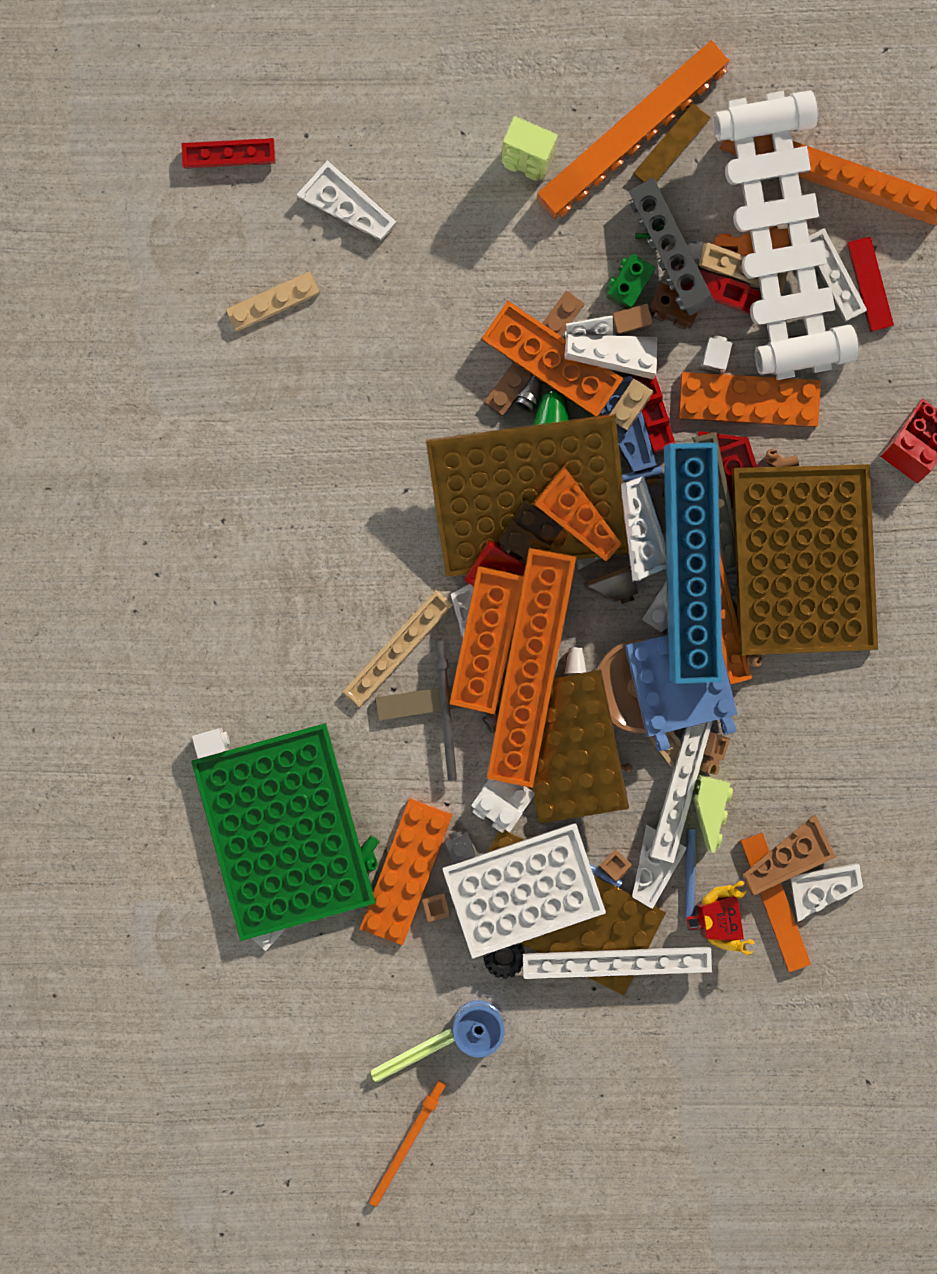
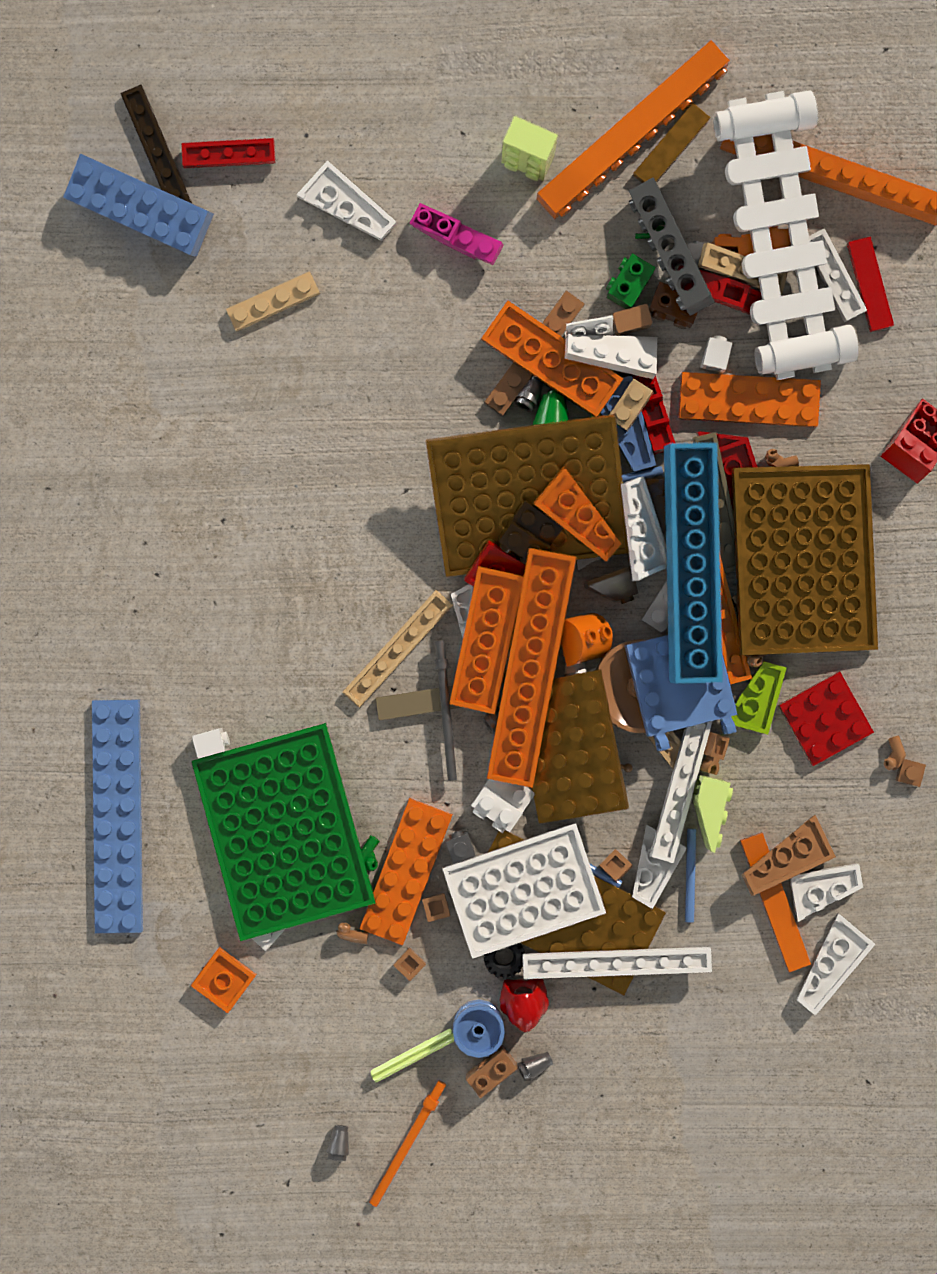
torso [686,881,755,955] -> none
none -> medium blue brick [63,154,214,257]
none -> medium blue plate [92,700,143,933]
none -> dark brown tile [120,84,192,204]
none -> orange plate [191,947,257,1013]
none -> flat silver cone [326,1125,349,1161]
none -> medium nougat arm [336,923,369,944]
none -> medium nougat plate [393,947,426,981]
none -> dark pink slope [410,203,504,265]
none -> medium nougat brick [466,1045,517,1098]
none -> red piece [500,978,549,1032]
none -> flat silver cone [517,1052,553,1081]
none -> orange brick [561,613,612,667]
none -> lime wing [731,661,787,735]
none -> red plate [778,671,874,766]
none -> white wing [796,913,875,1016]
none -> medium nougat arm [884,735,906,770]
none -> medium nougat plate [896,759,926,787]

